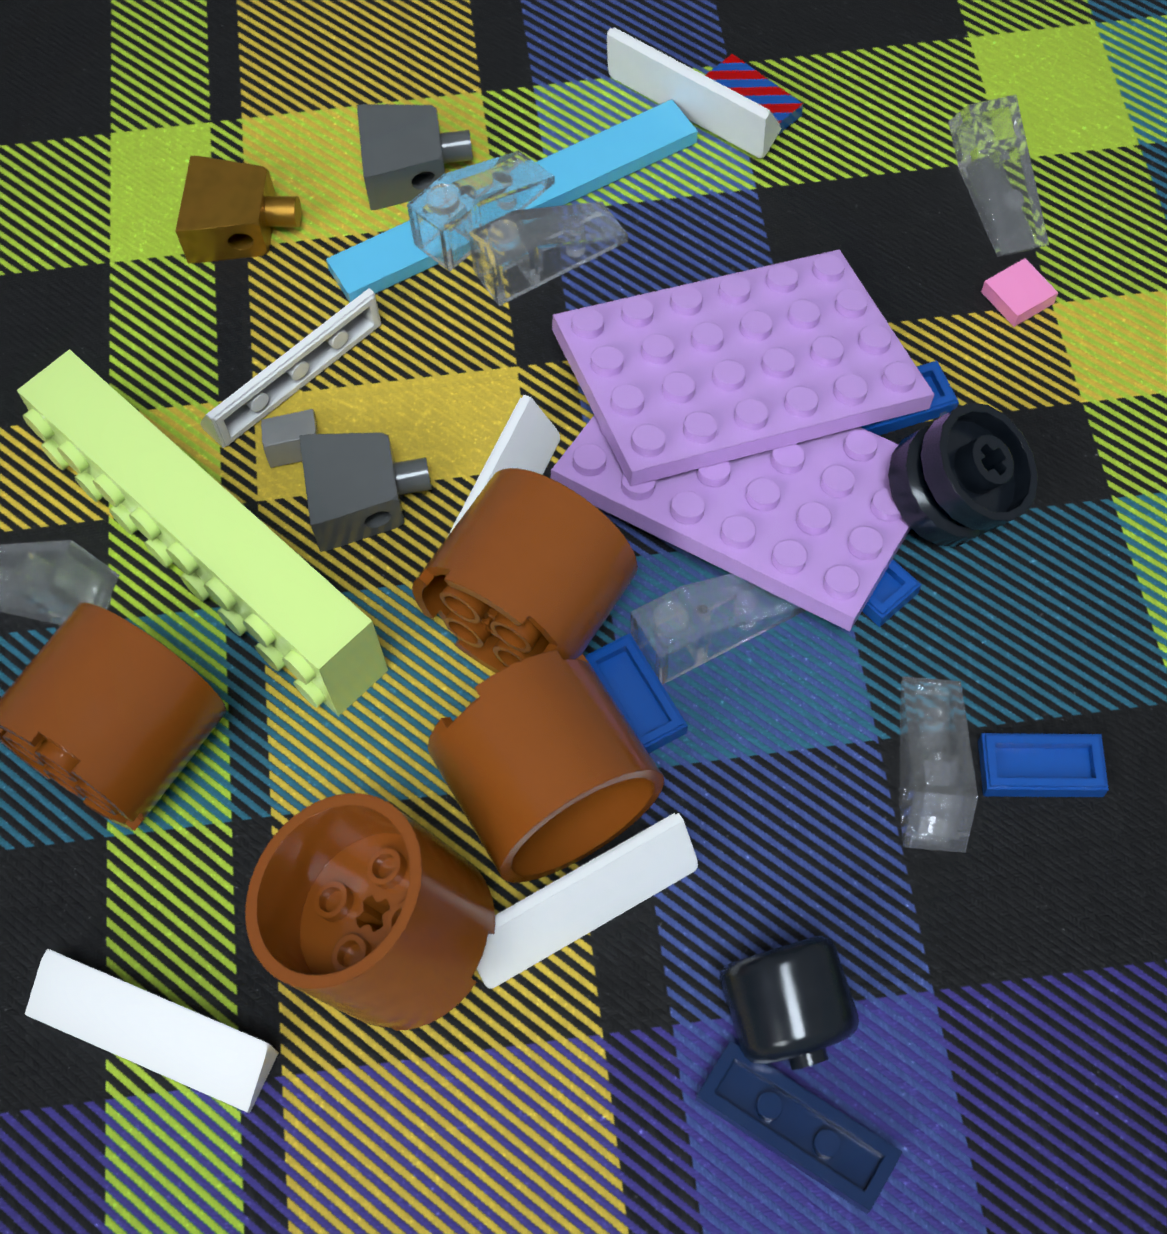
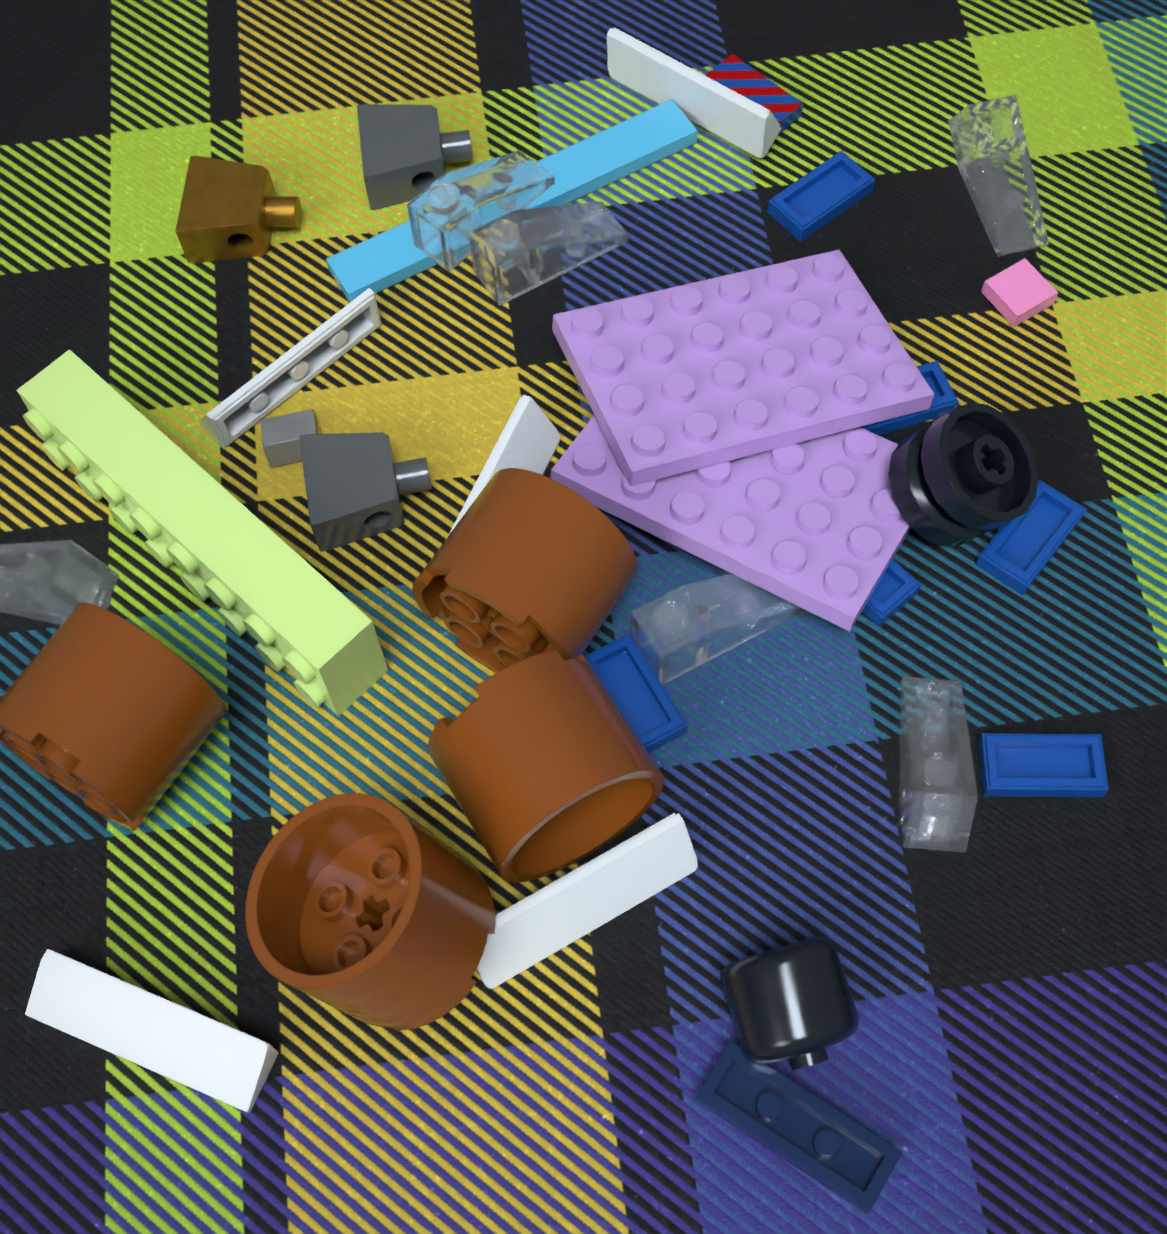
none -> blue tile [767,151,876,242]
none -> blue tile [976,480,1087,595]

